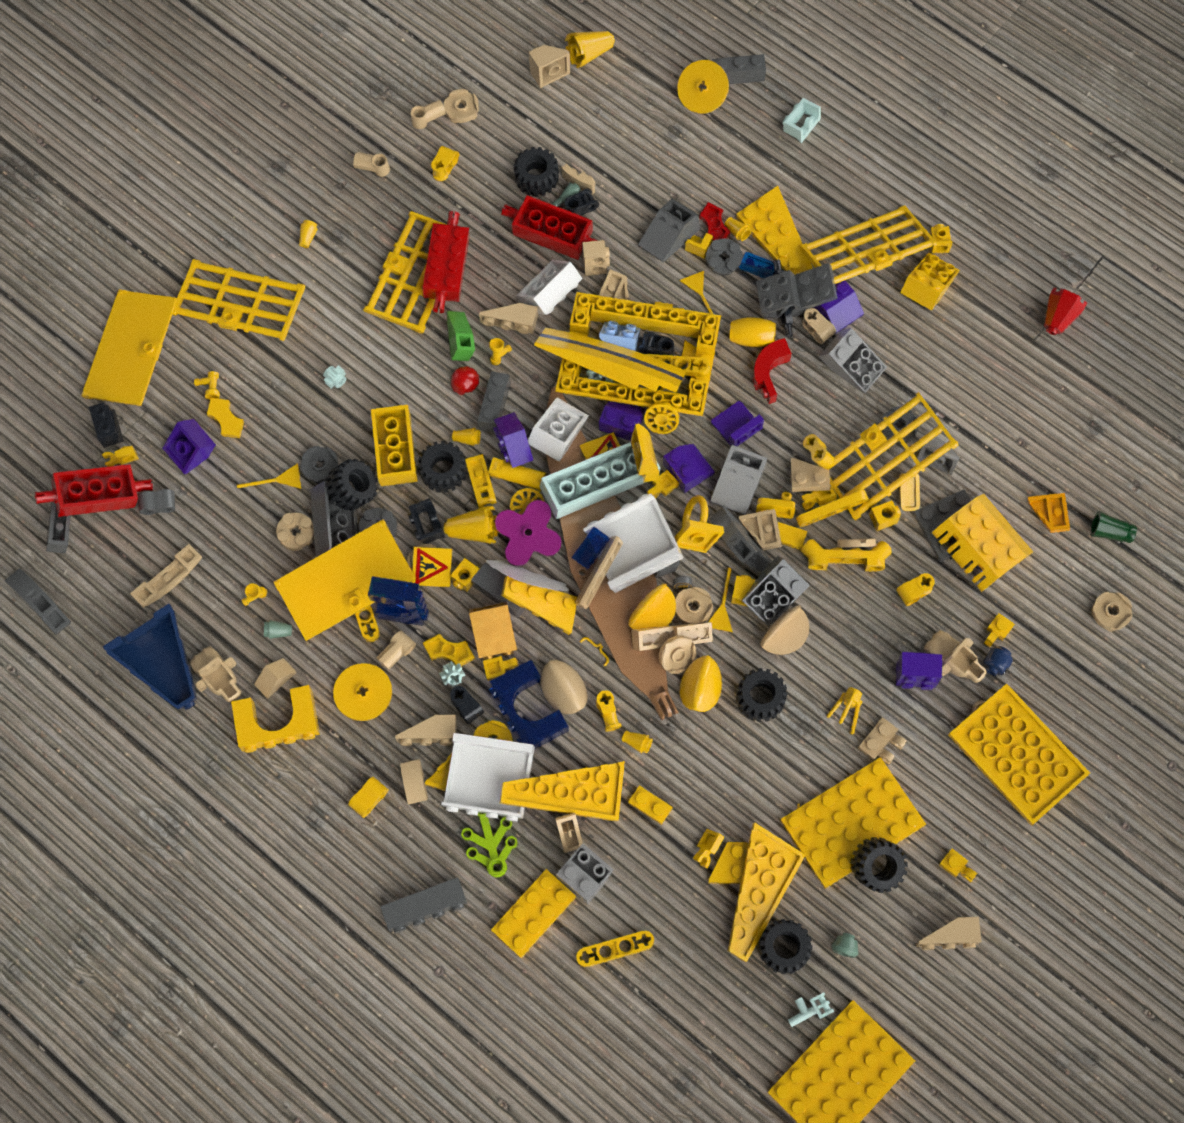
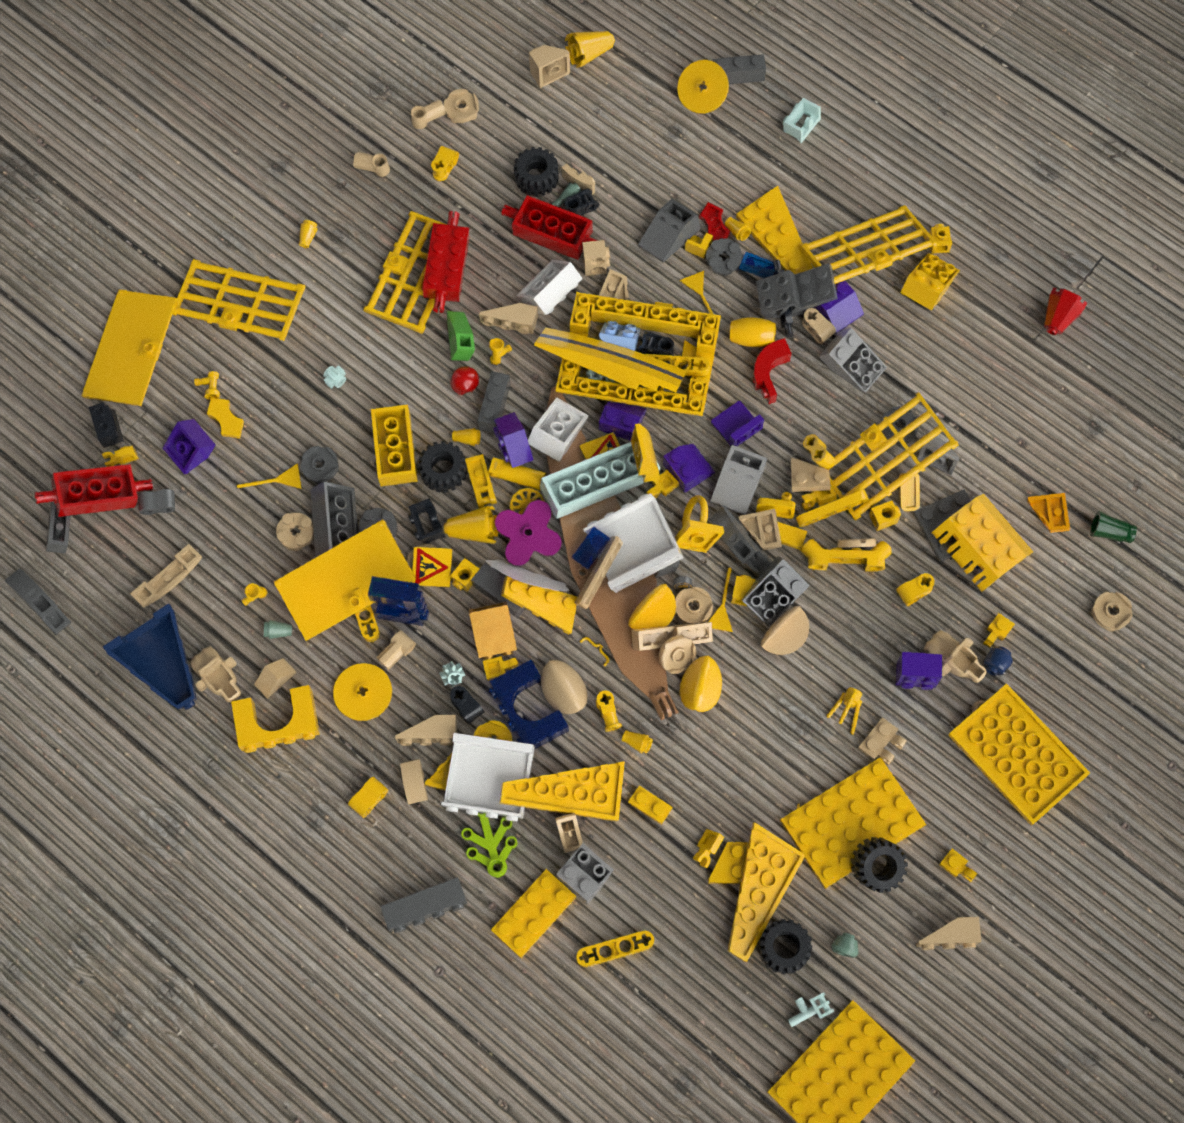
black tyre [326,459,378,511] -> none
yellow tile [423,634,475,666] -> none
yellow wheel [644,402,680,434] -> none
black tyre [736,668,787,722] -> none

